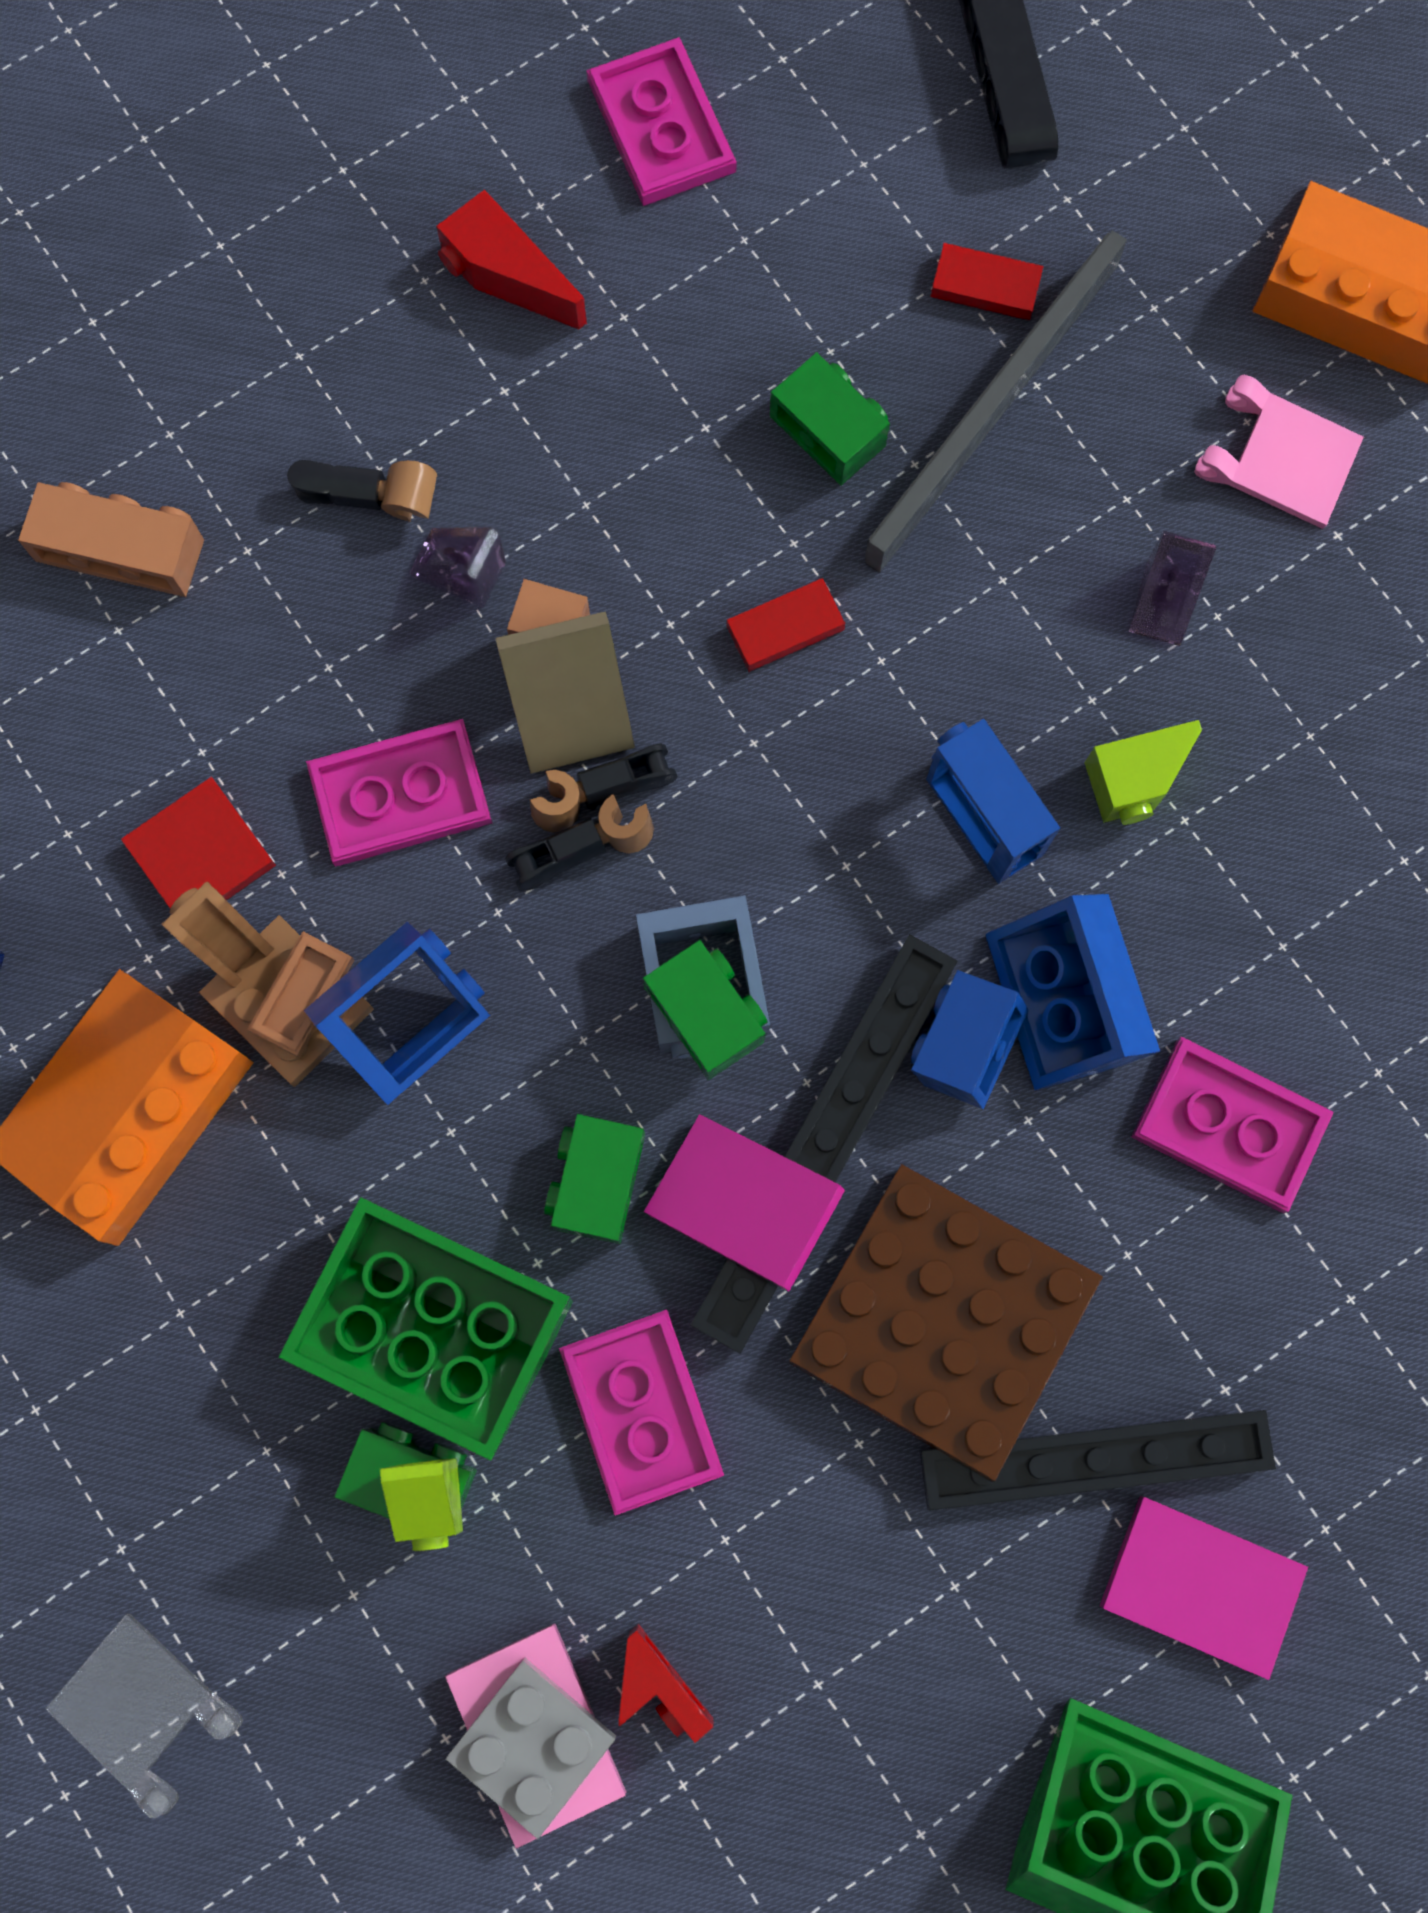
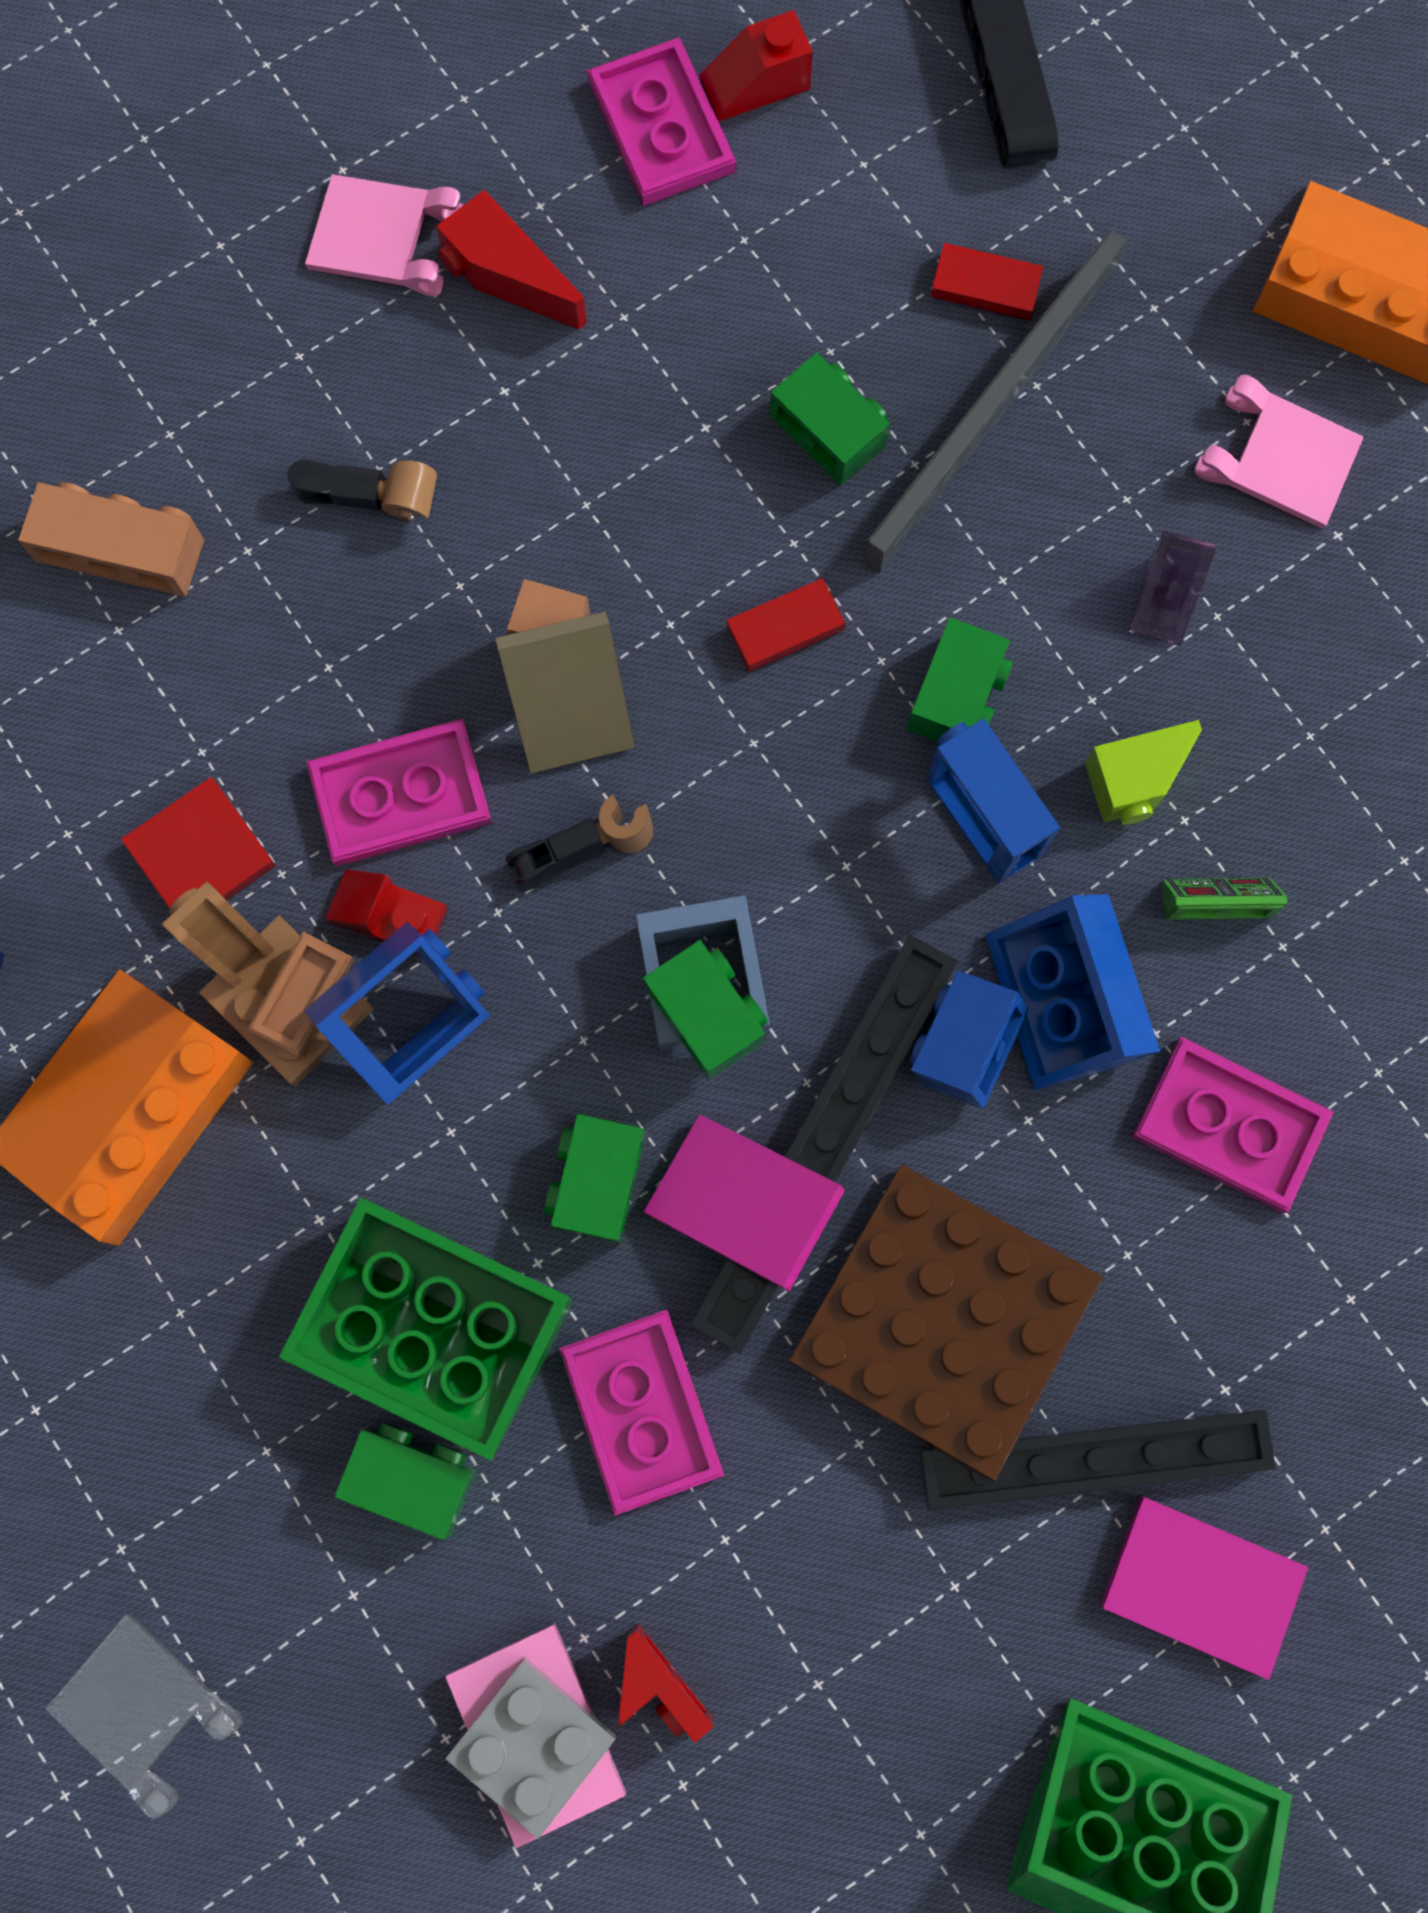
lime slope [380,1458,463,1551] -> none
clear purple slope [409,527,506,608] -> none
black piece [530,744,678,833] -> none
none -> bright pink flag [305,174,463,297]
none -> red slope [325,869,448,955]
none -> red slope [699,10,813,122]
none -> green brick [906,617,1013,742]
none -> bright green slope [1162,877,1288,920]

